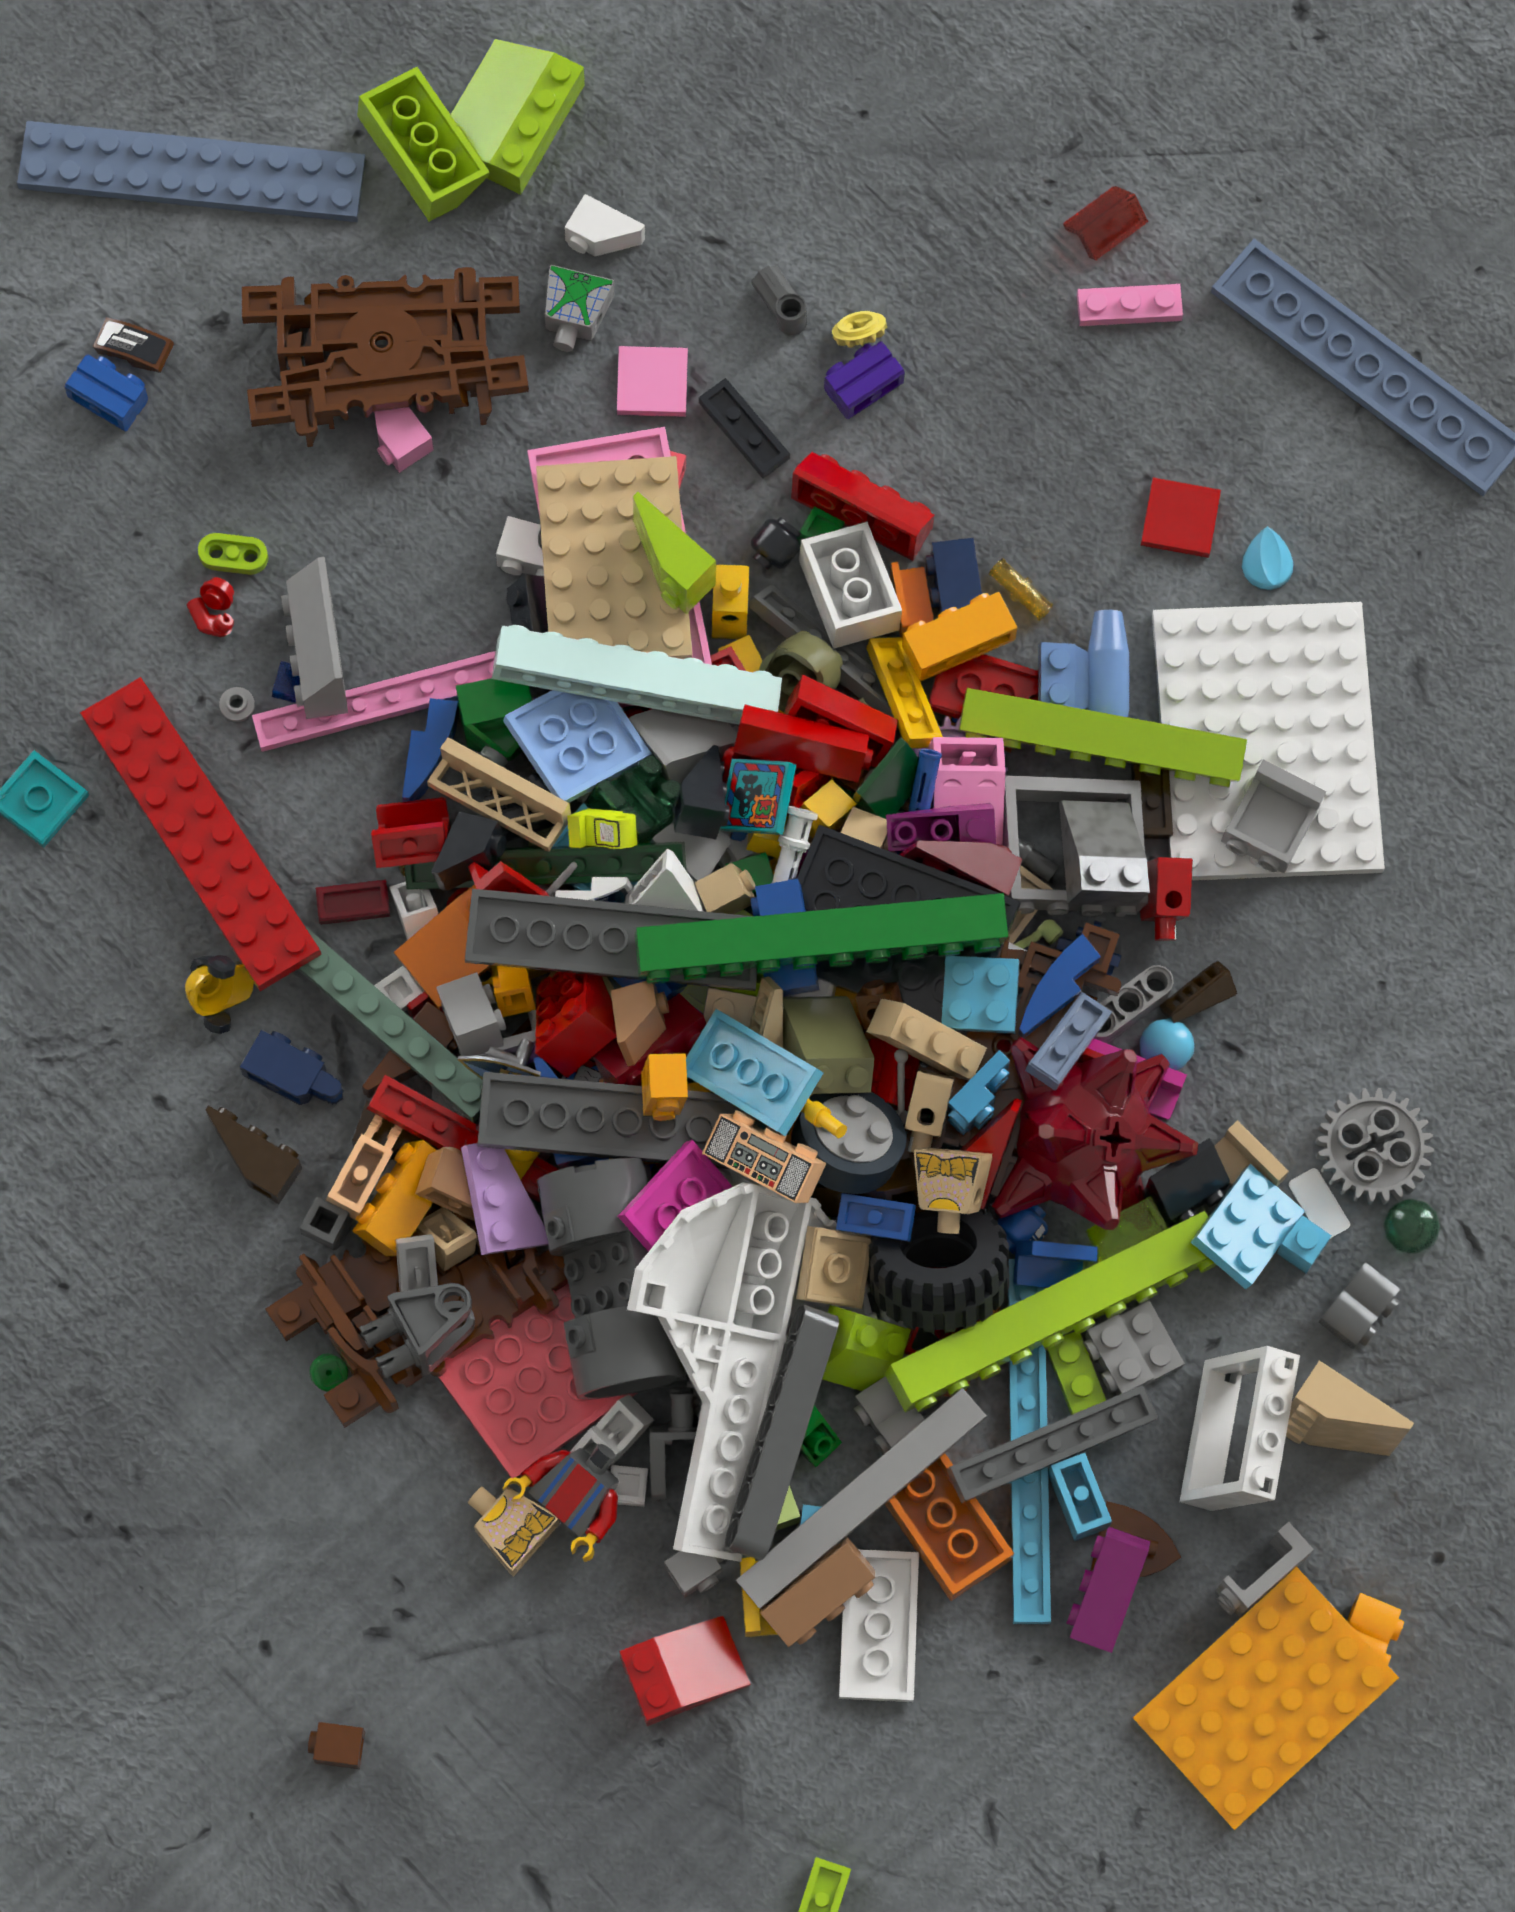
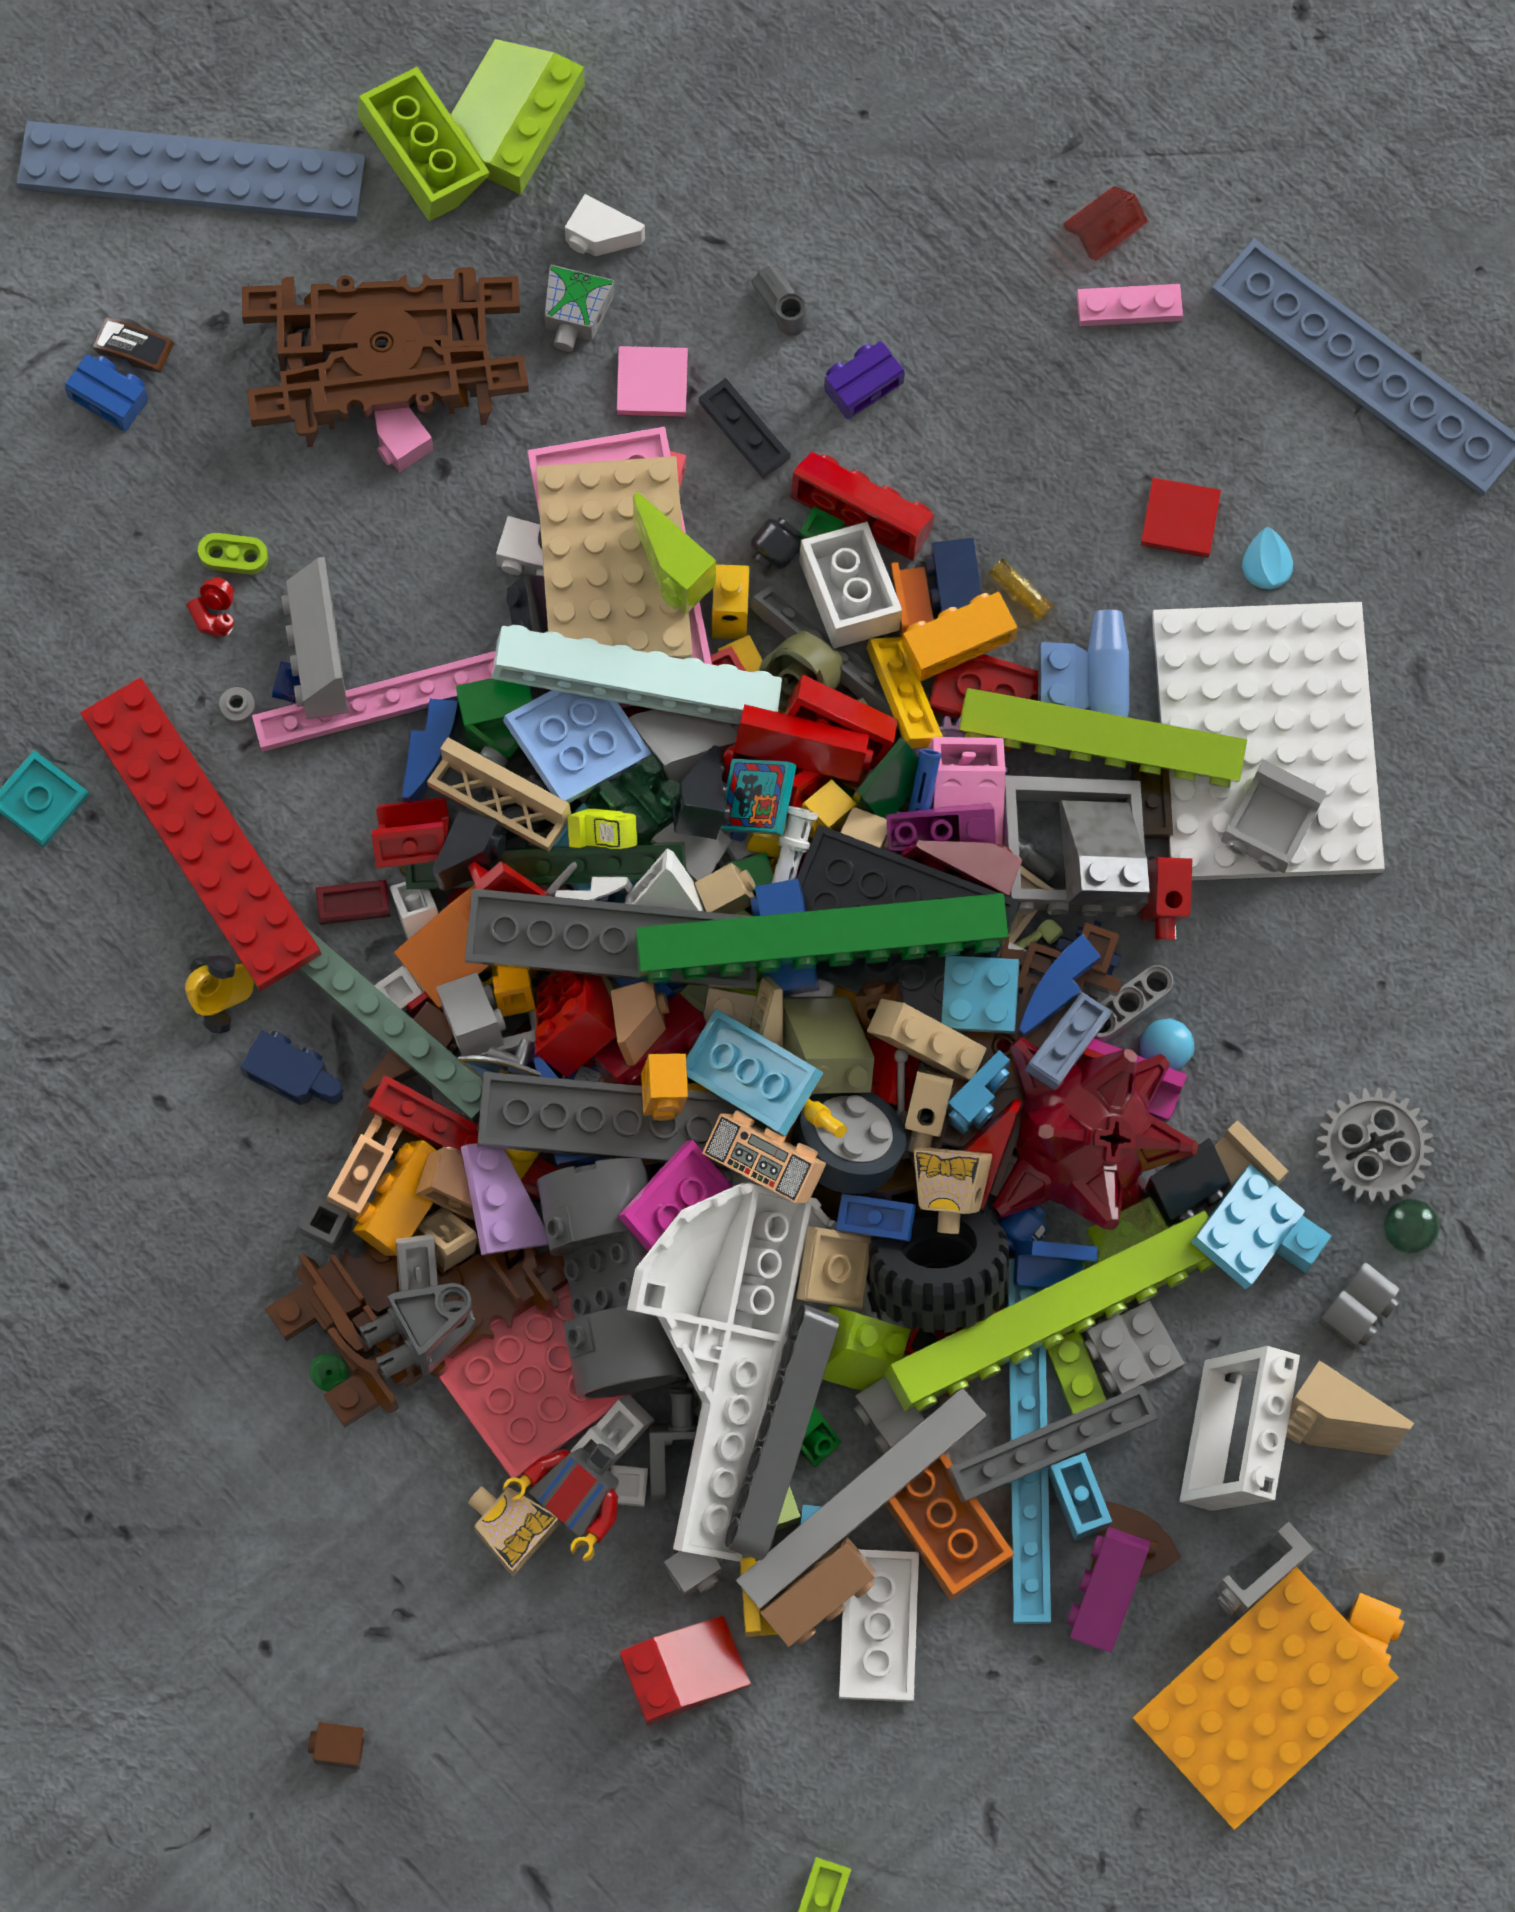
dark brown slope [205,1105,302,1205] -> none
light yellow gear [832,311,887,348] -> none
dark brown slope [1159,961,1238,1023] -> none
white sticker [1289,1168,1350,1238] -> none

